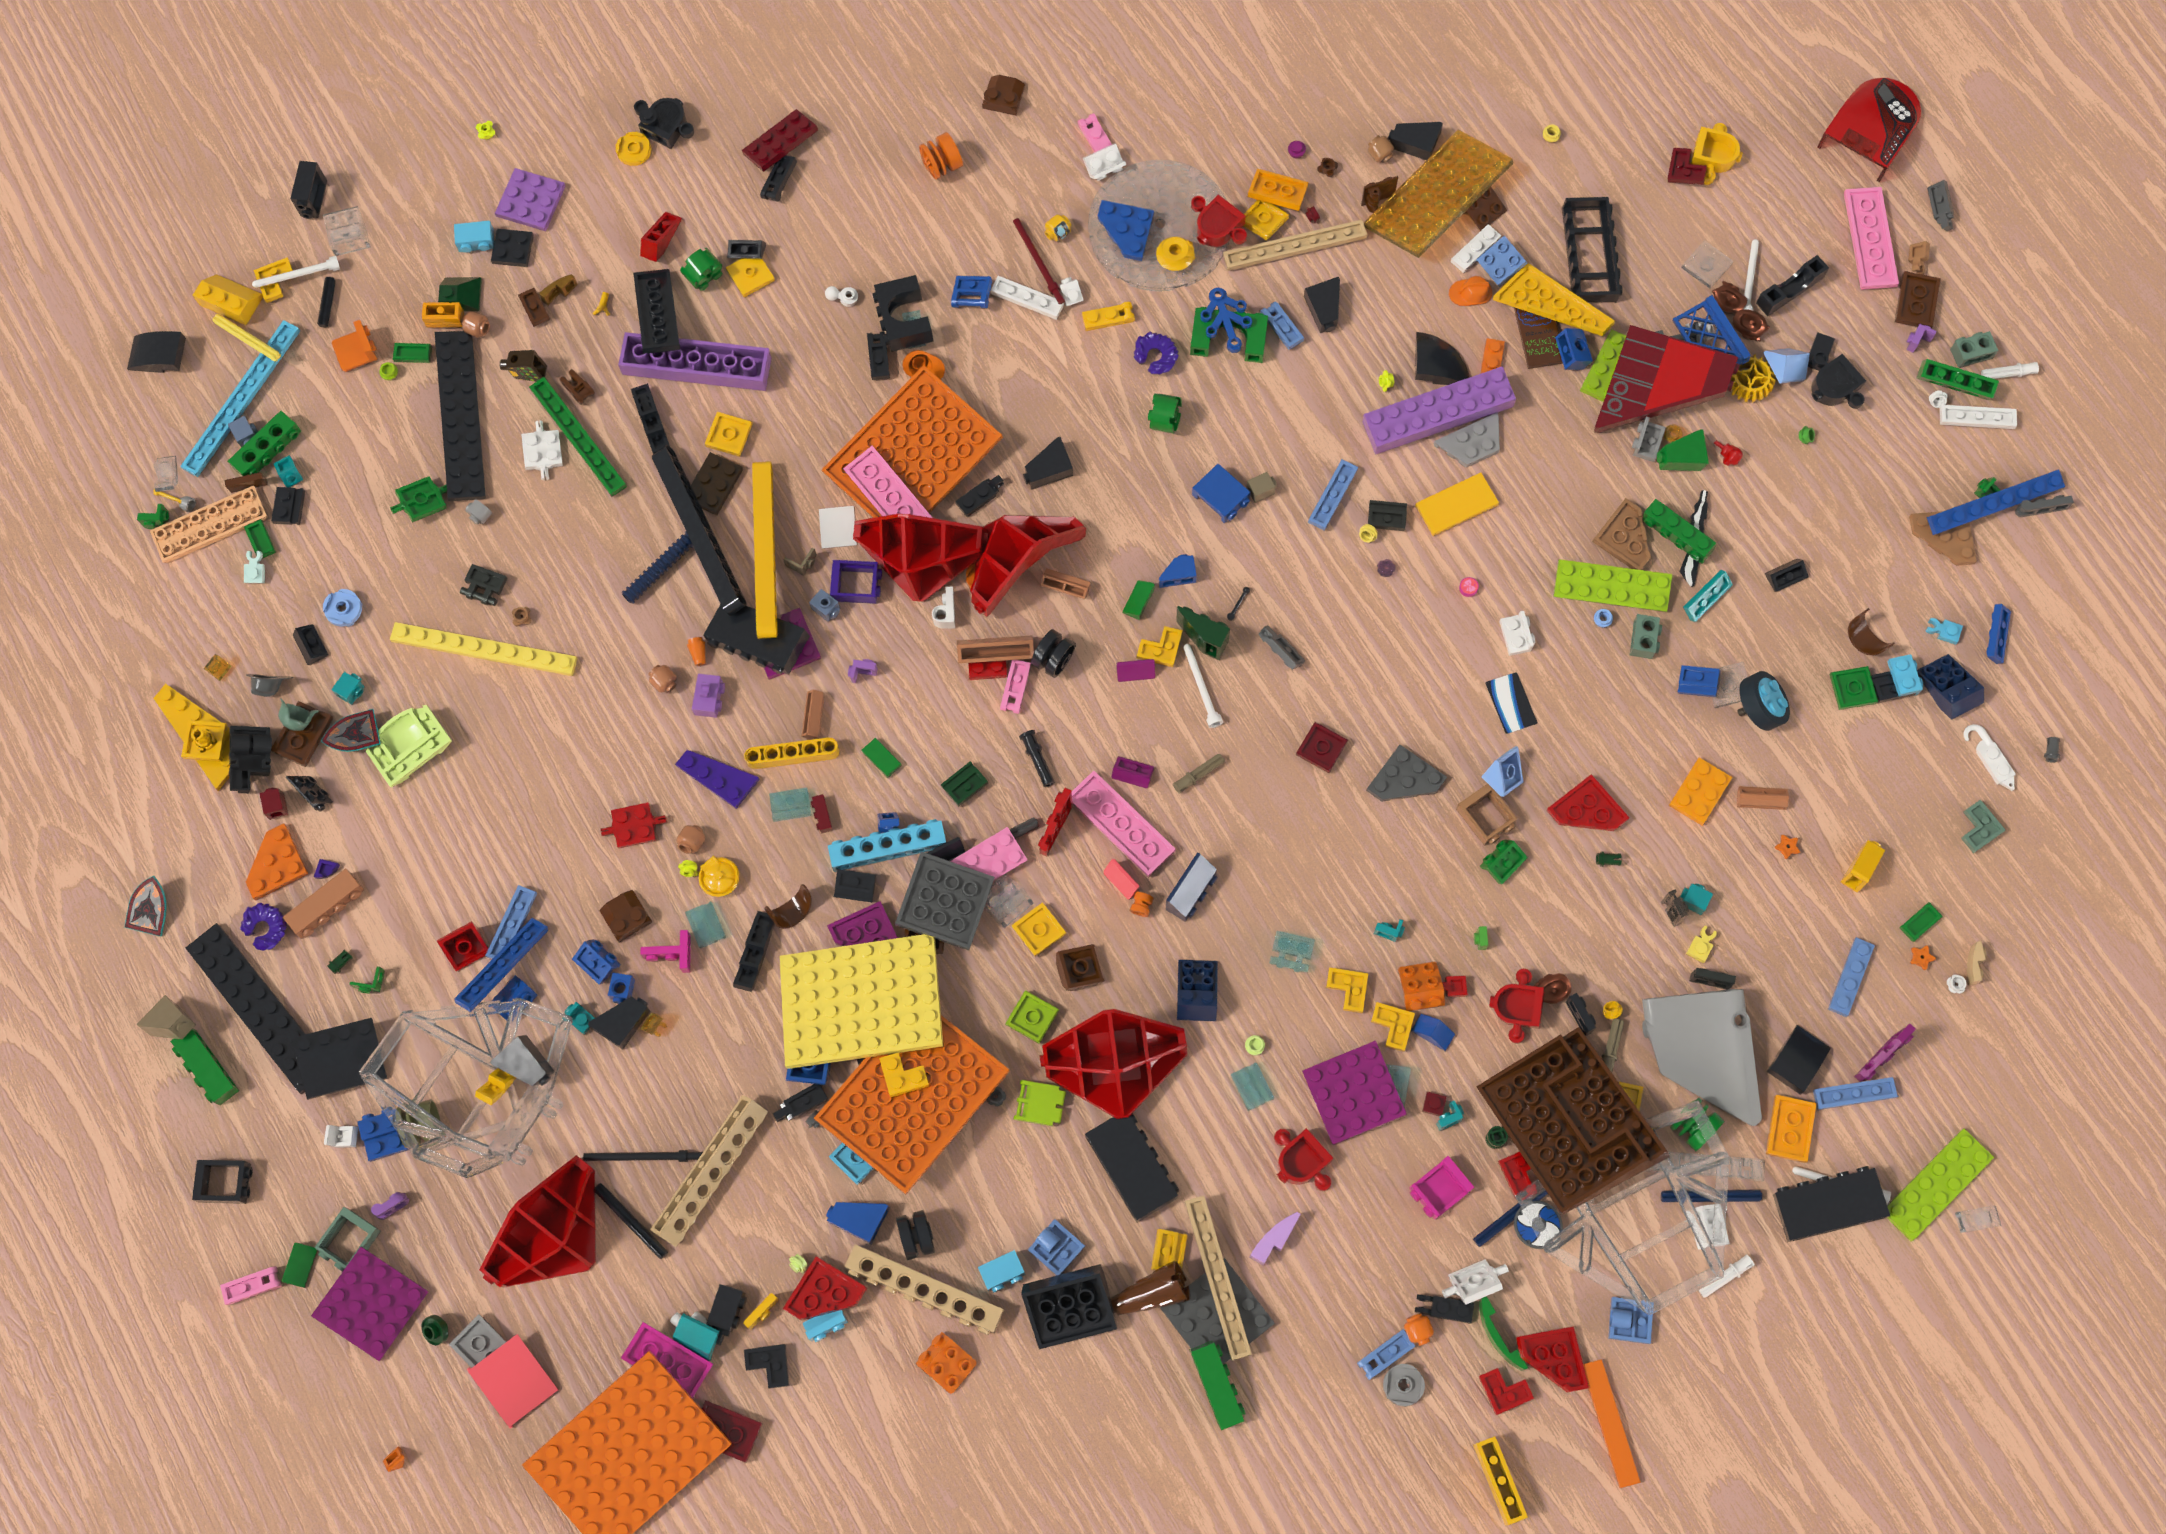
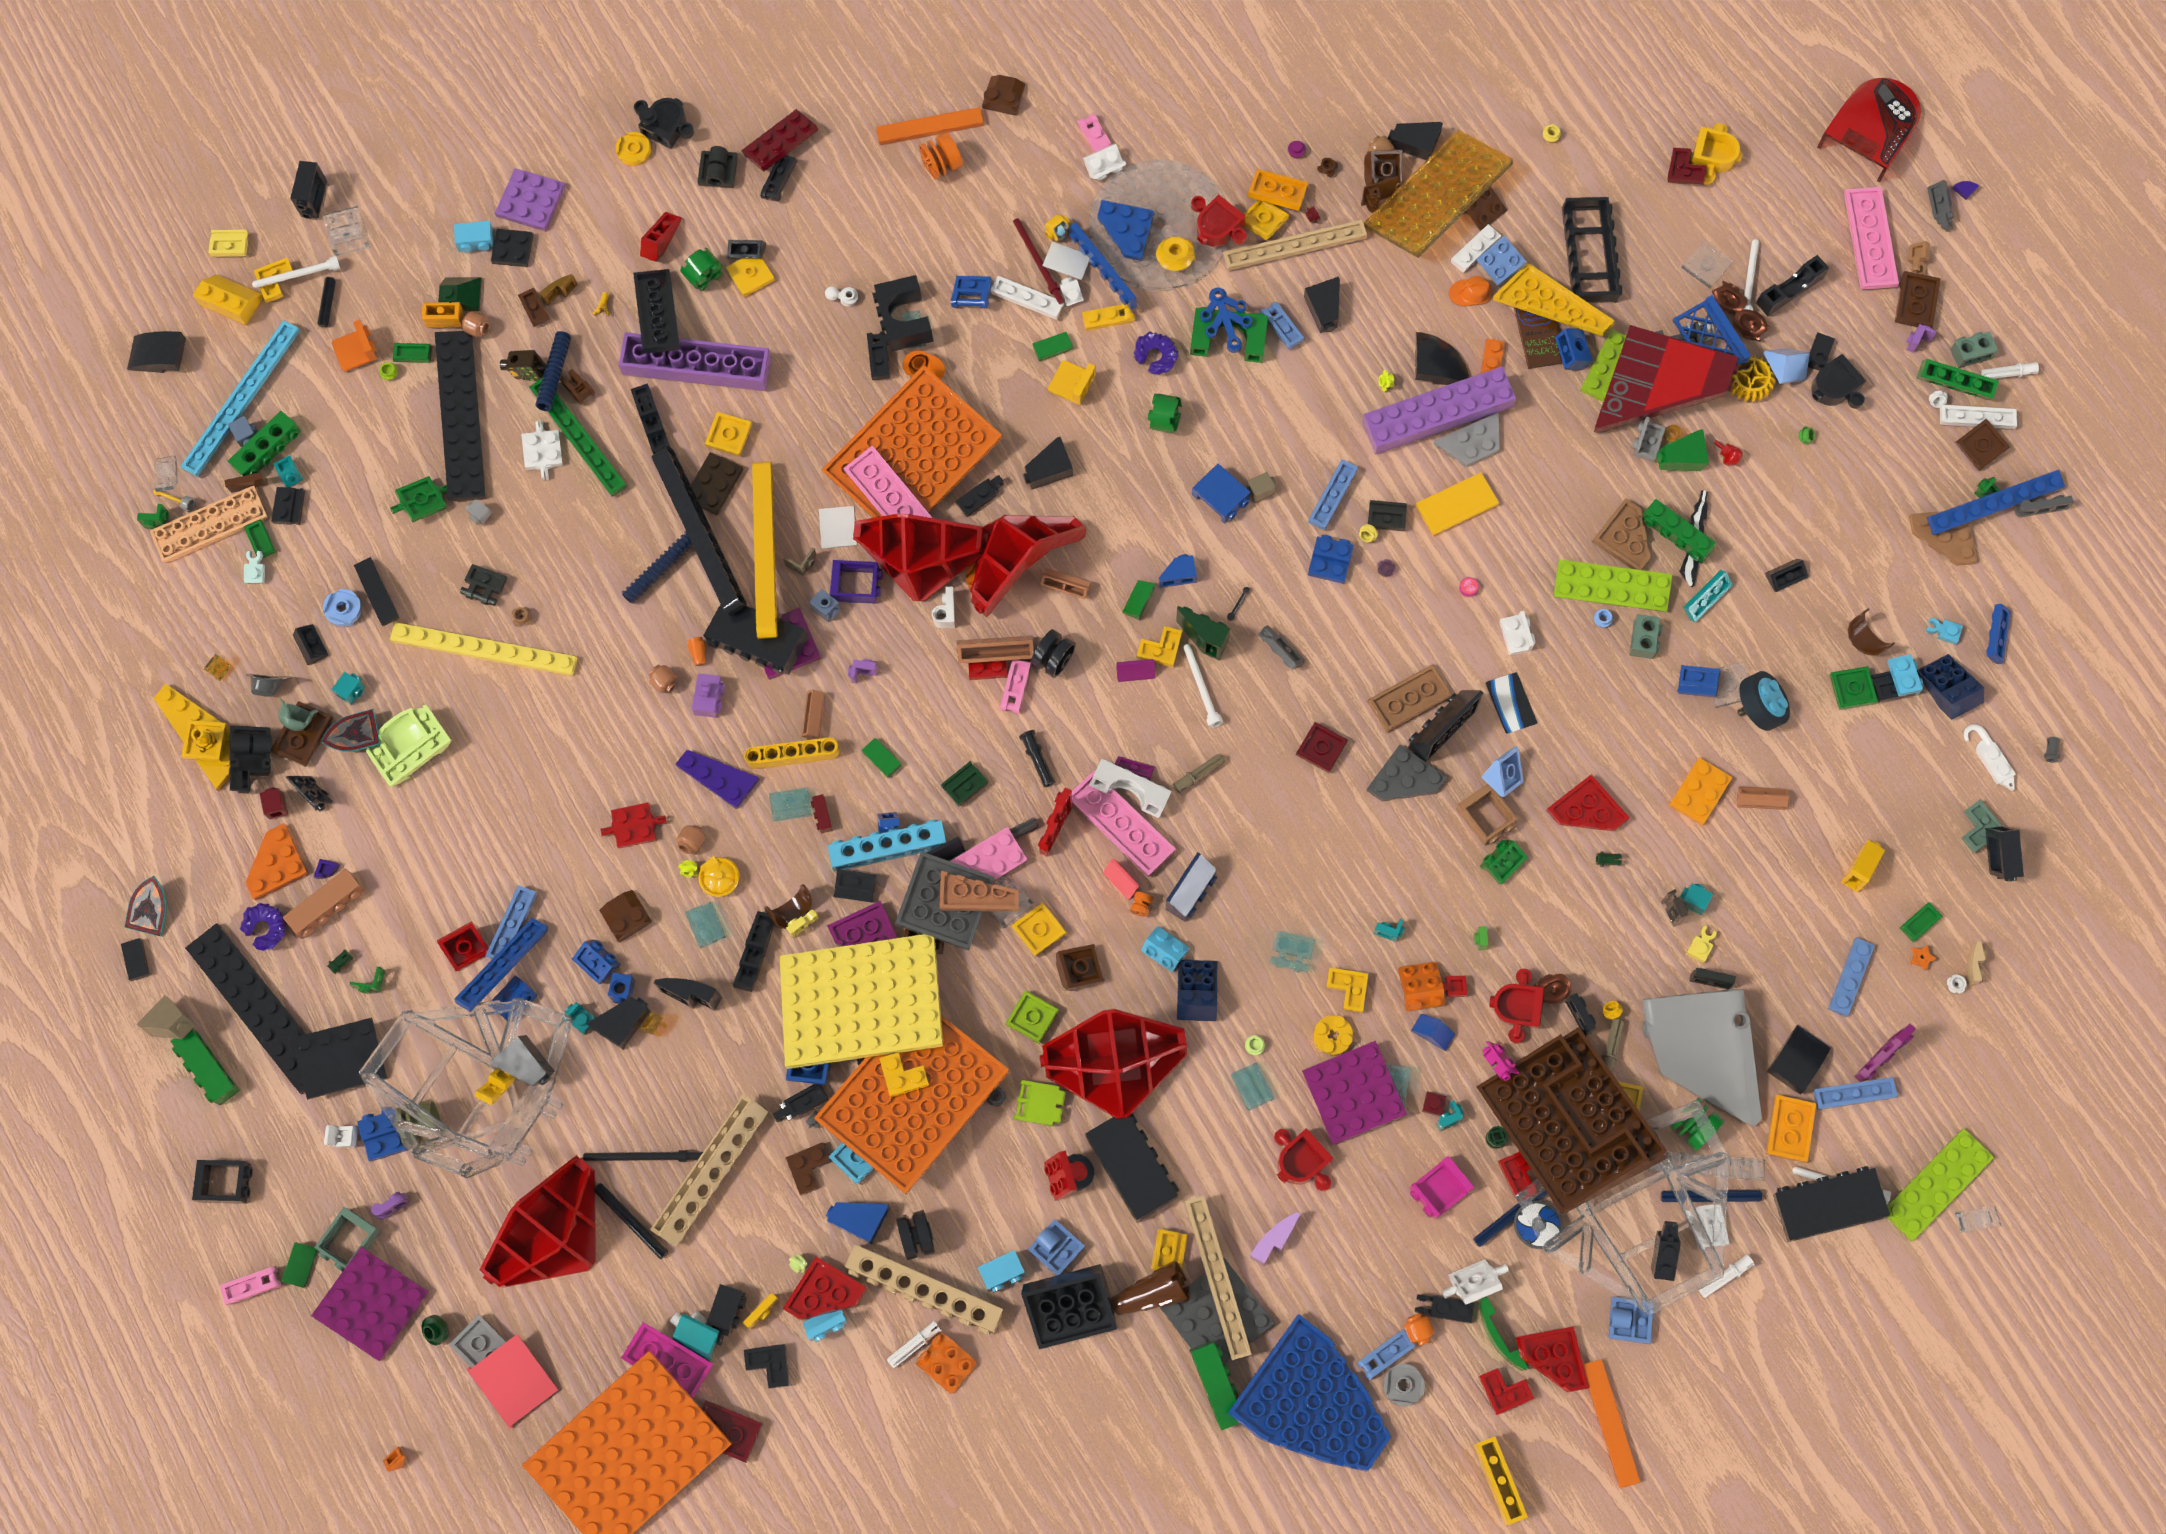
light yellow axle [212,314,281,361] -> none
neon yellow plate [476,121,495,139] -> none
dark pink bracket [640,930,691,973] -> none
yellow plate [1371,1002,1415,1052] -> none
orange plate [1775,835,1800,859] -> none
none -> black tile [121,938,150,981]
none -> light yellow plate [209,230,249,257]
none -> black slope [354,557,400,626]
none -> dark blue piece [535,331,571,411]
none -> black slope [654,978,722,1011]
none -> pearl dark grey plate [697,146,738,188]
none -> light yellow plate [786,909,819,938]
none -> reddish brown plate [786,1142,831,1195]
none -> orange tile [876,107,984,145]
none -> white axle [887,1320,942,1368]
none -> nougat wing [940,871,1019,912]
none -> green tile [1032,332,1073,361]
none -> white sticker [1043,242,1090,280]
none -> red plate [1044,1151,1095,1201]
none -> yellow bracket [1048,360,1096,405]
none -> blue plate [1070,222,1137,310]
none -> white arch [1089,759,1171,818]
none -> medium azure bracket [1141,926,1190,972]
none -> blue wing [1227,1314,1391,1472]
none -> blue plate [1308,535,1354,584]
none -> yellow plate [1313,1016,1353,1056]
none -> reddish brown slope [1364,150,1403,187]
none -> medium nougat tile [1367,664,1452,733]
none -> black slope [1408,690,1484,762]
none -> dark pink hinge [1483,1041,1519,1081]
none -> black hinge [1651,1221,1681,1281]
none -> dark purple tile [1952,181,1979,200]
none -> reddish brown plate [1955,418,2010,471]
none -> black window [1985,826,2024,881]

